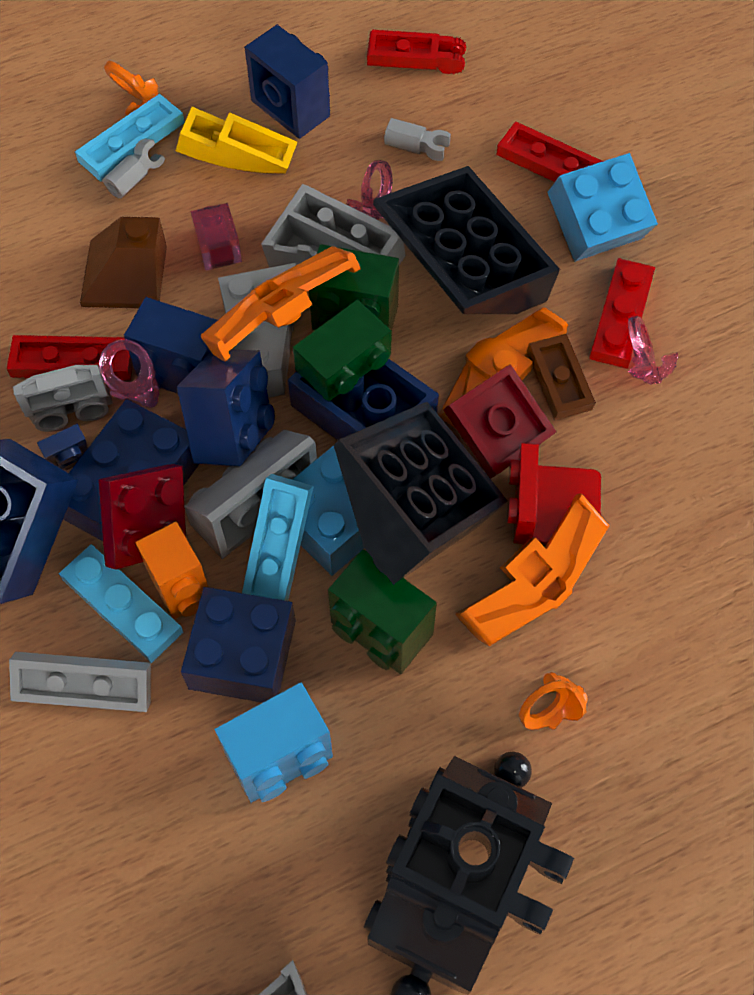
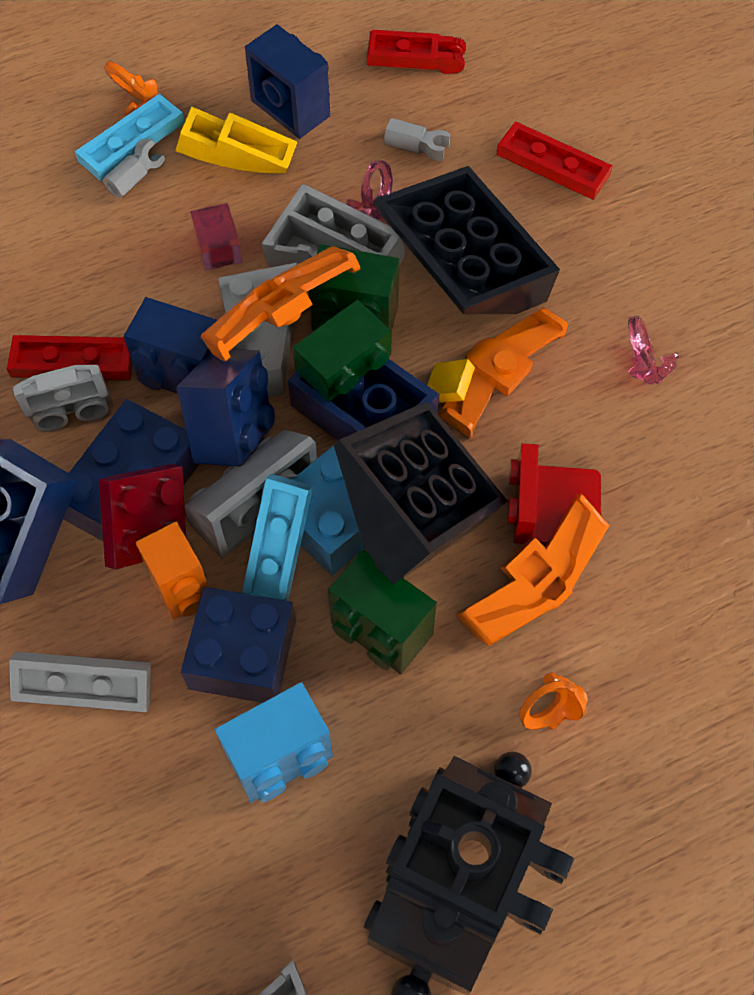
dark blue plate [37,423,88,471] -> none
medium azure plate [59,544,183,663] -> none
reddish brown slope [80,217,167,309] -> none
clear pink piece [99,340,160,408] -> none
dark red plate [443,364,557,479] -> none
reddish brown plate [527,334,596,420] -> none
dark azure brick [547,153,658,262] -> none
red plate [589,258,656,369] -> none
none -> yellow tile [427,359,475,403]

